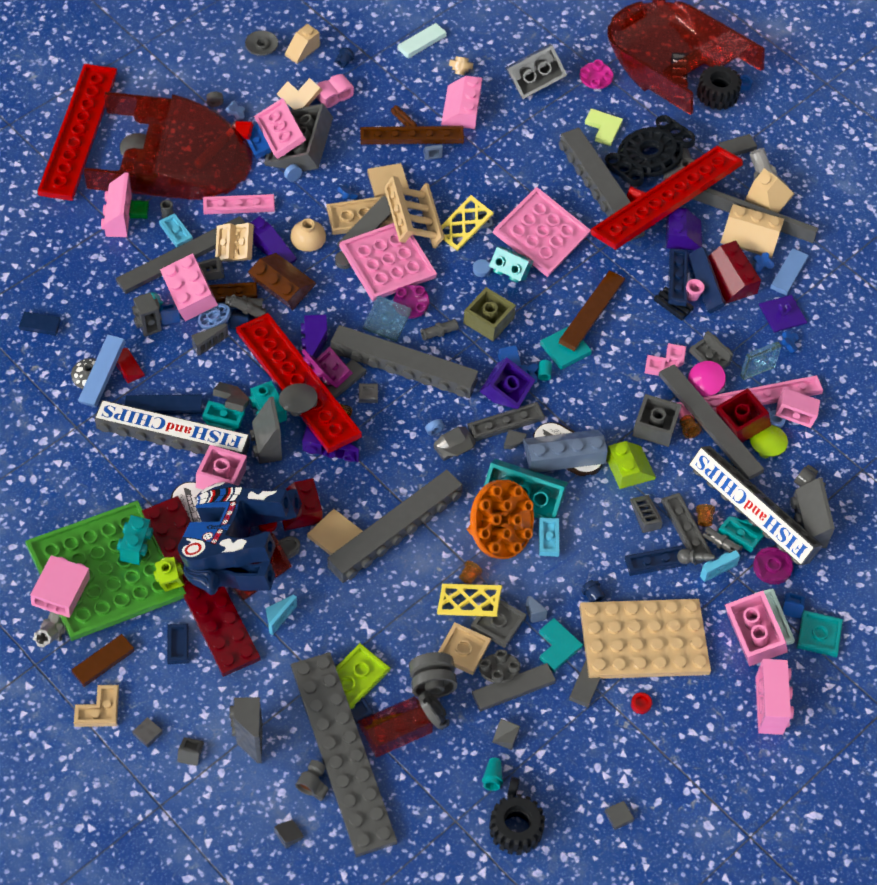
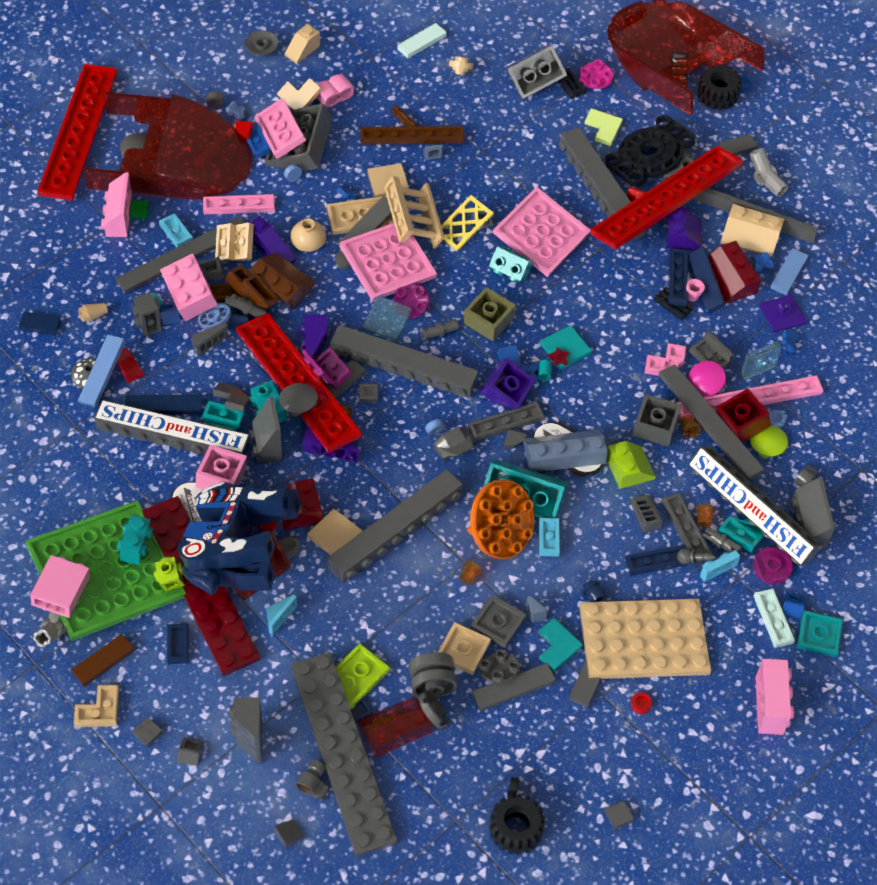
dark grey hinge [160,200,174,218] -> none
dark blue hose [334,48,354,68] -> none
light yellow window [437,584,502,617] -> none
bright pink slope [441,76,482,129] -> none
medium blue tile [473,259,491,277] -> none
teal cone [482,758,503,791] -> none
dark grey slope [492,719,520,750] -> none
reddish brown tile [559,270,625,351] -> none
bright pink brick [725,591,788,666] -> none
tan slope [745,168,794,213] -> none
bright pink brick [775,388,820,428] -> none
none -> tan cone [78,303,108,322]
none -> reddish brown slope [225,264,280,309]
none -> dark red piece [548,347,569,367]
none -> black tile [557,68,586,99]

